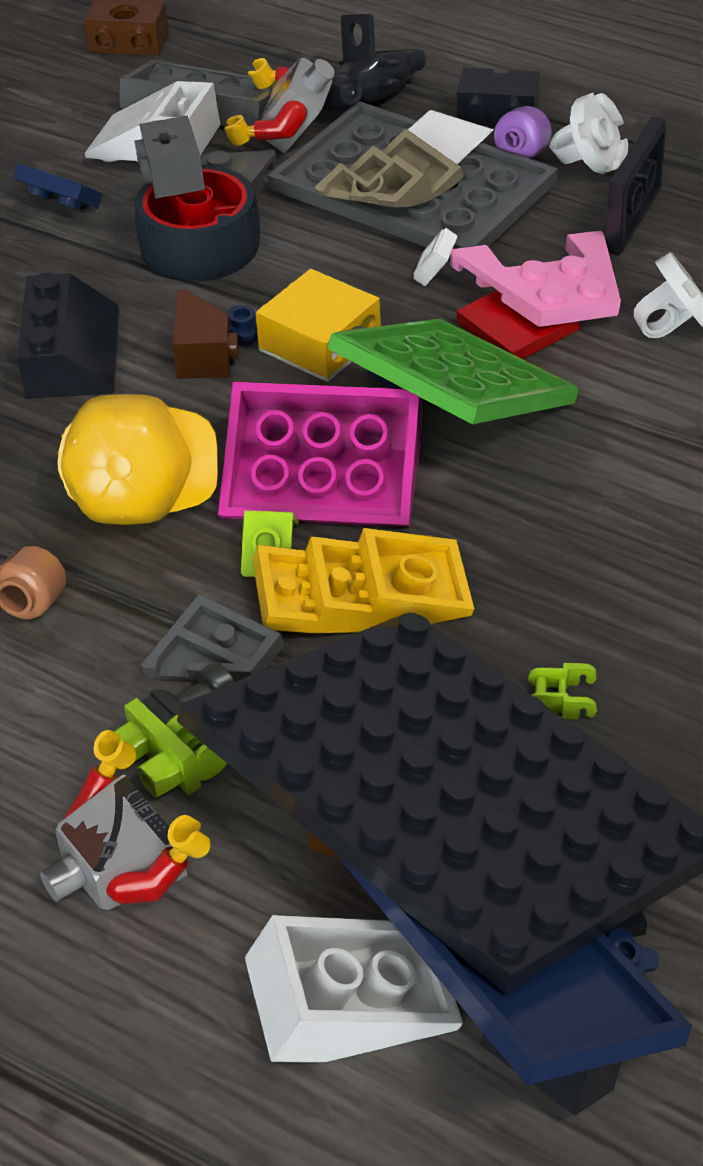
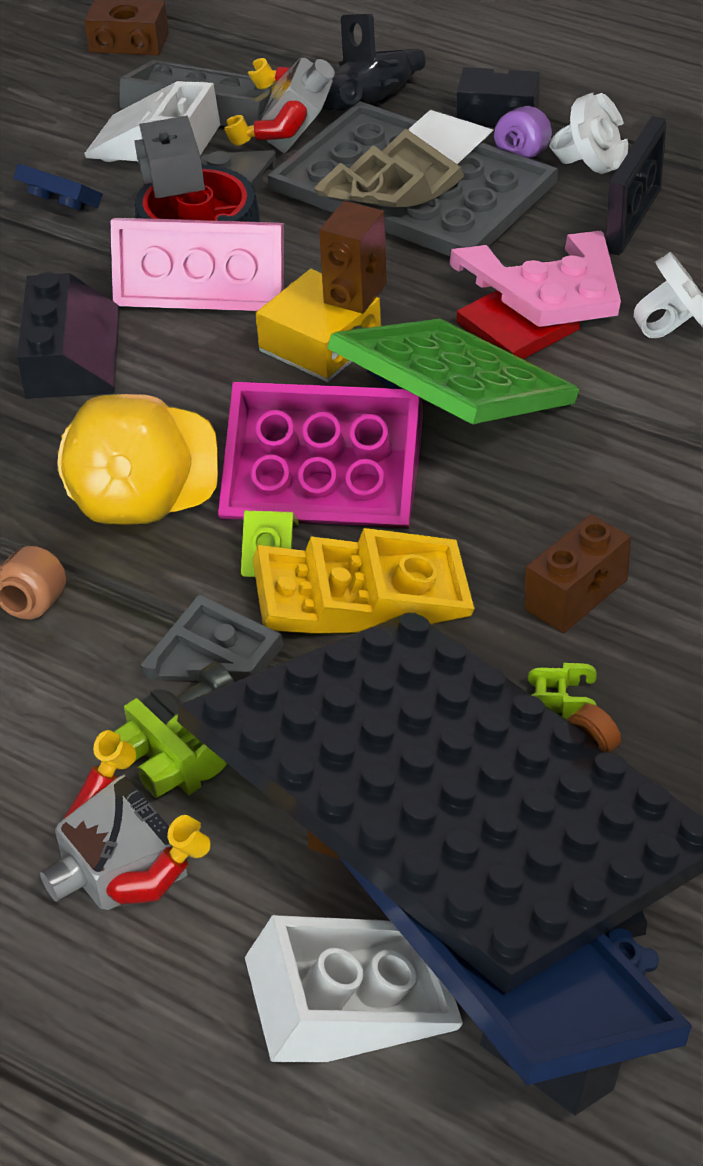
reddish brown slope [173,289,239,379] -> none
dark blue plate [228,305,258,345] -> none
white tile [413,228,457,286] -> none
none -> bright pink plate [111,218,284,311]
none -> reddish brown brick [319,201,387,314]
none -> reddish brown brick [525,514,631,634]
none -> dark orange tile [568,703,621,753]

